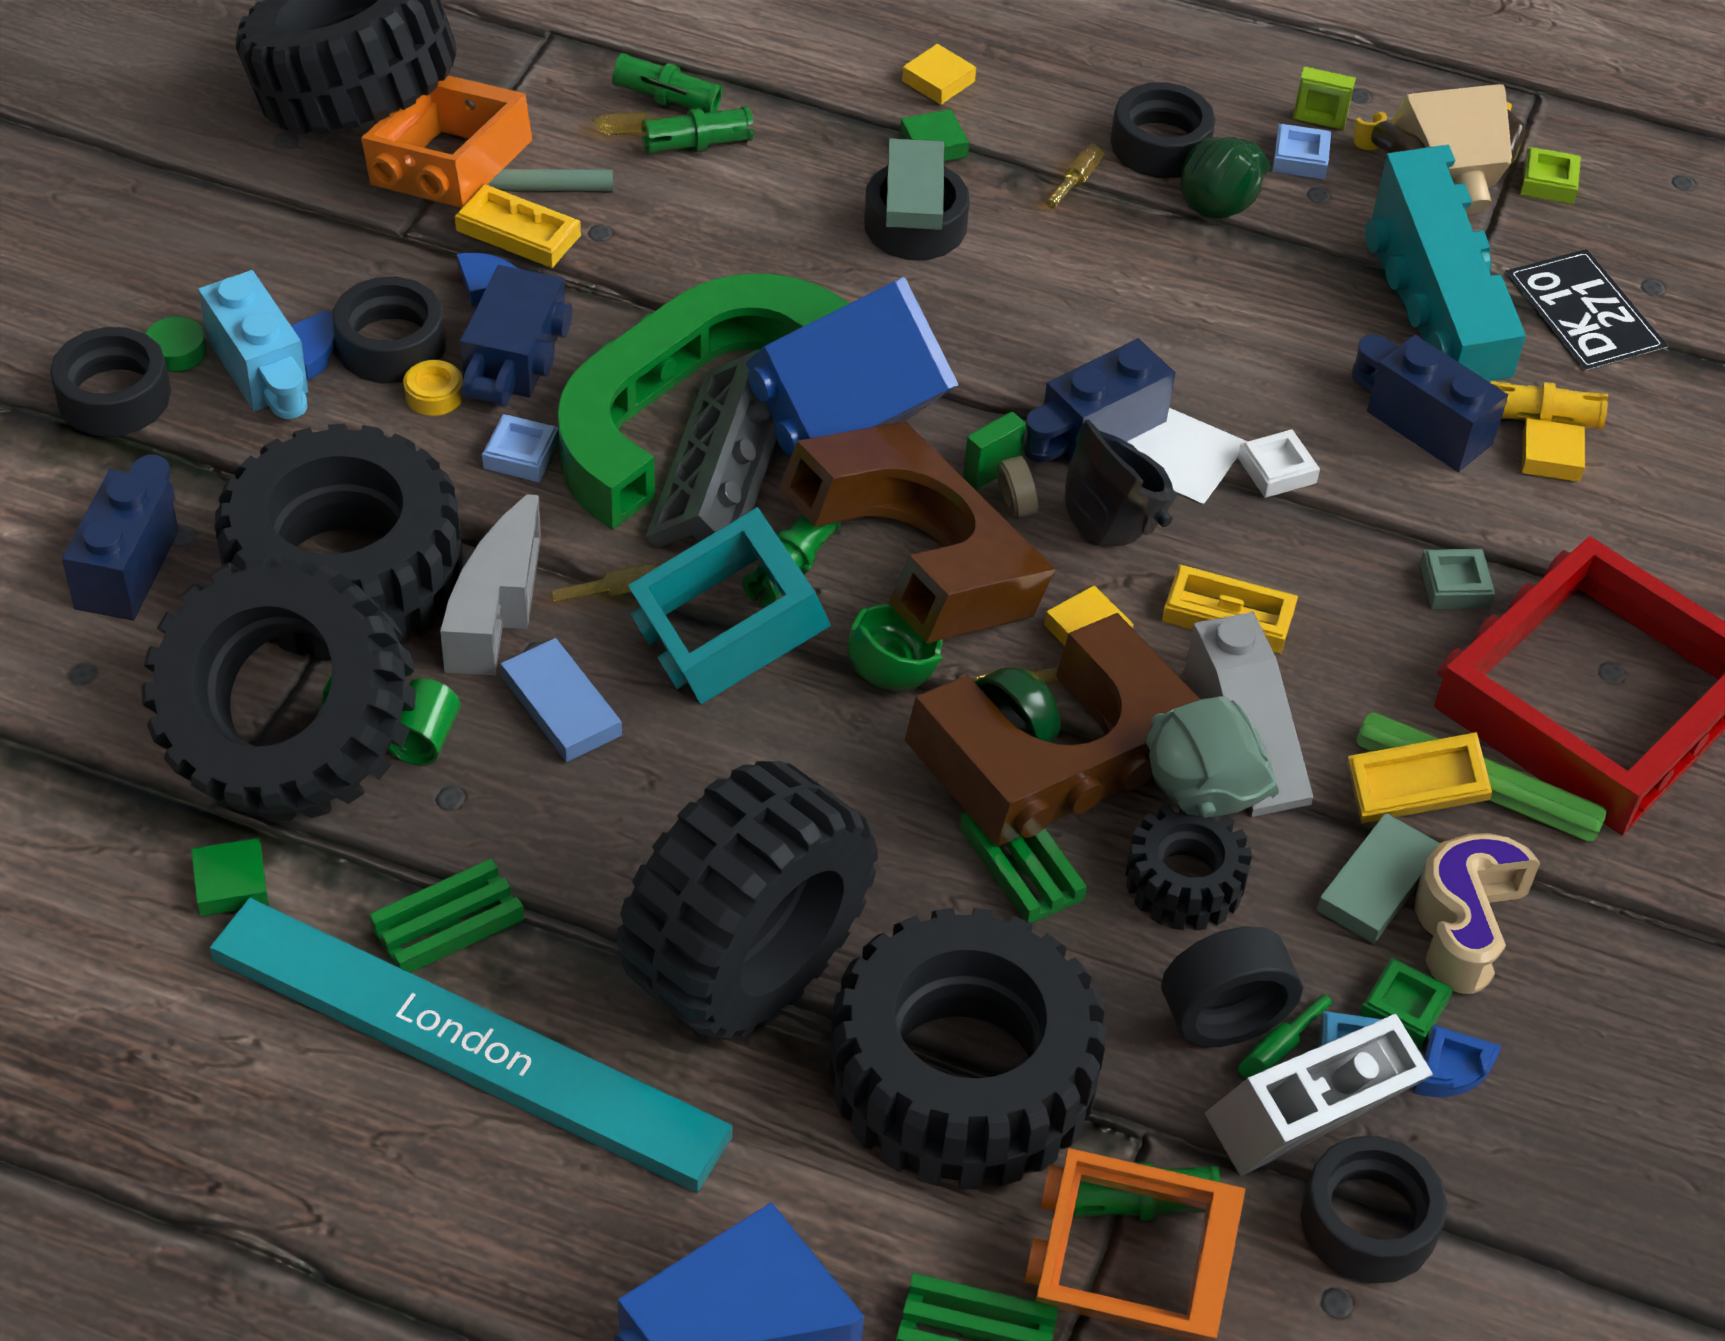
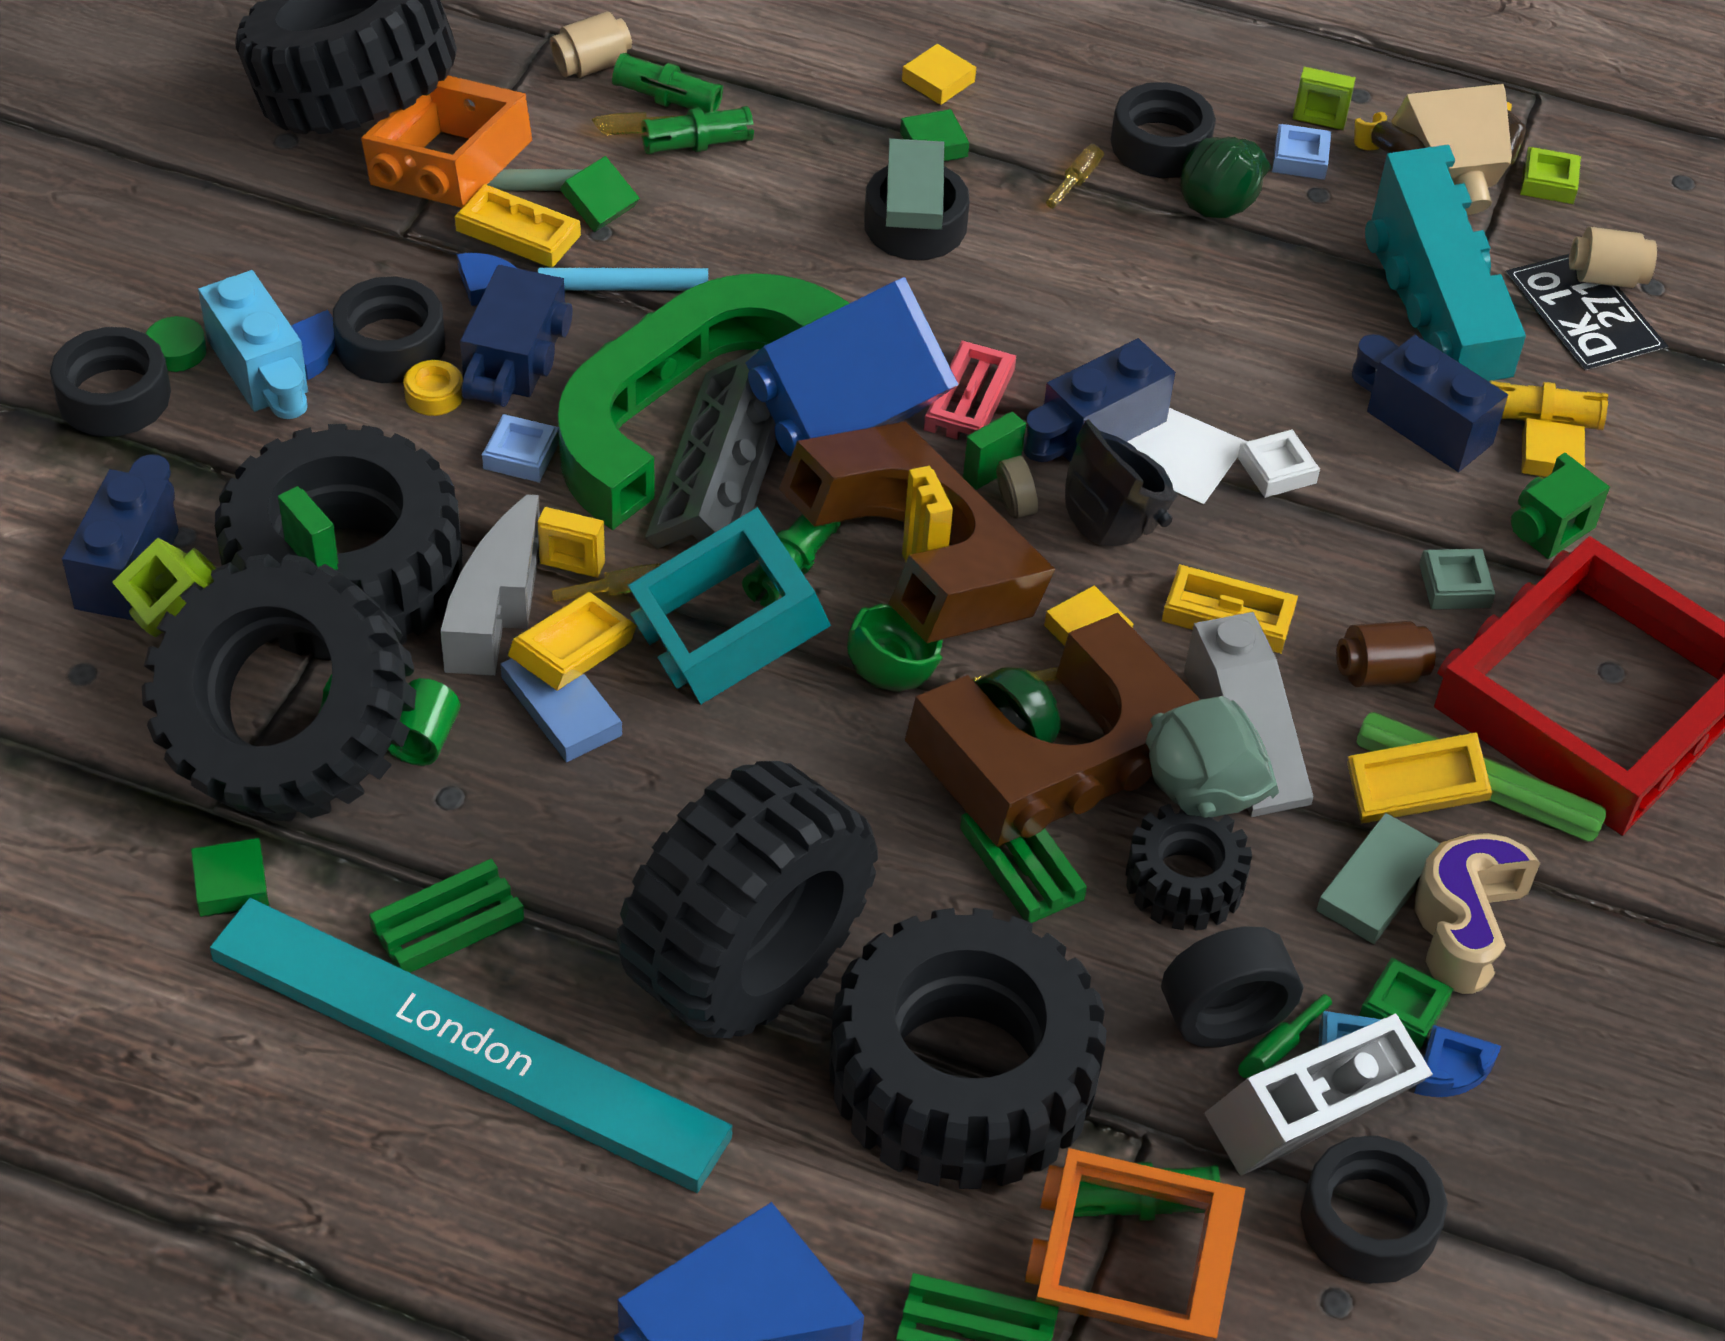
none -> lime brick [112,538,217,637]
none -> green tile [278,486,339,570]
none -> yellow tile [508,592,637,691]
none -> yellow tile [537,507,605,577]
none -> medium azure bar [538,268,708,291]
none -> tan brick [550,11,632,78]
none -> green tile [560,156,640,232]
none -> yellow tile [902,465,953,562]
none -> coral tile [924,341,1016,440]
none -> reddish brown brick [1336,621,1436,687]
none -> green brick [1511,452,1610,560]
none -> tan brick [1569,227,1657,288]

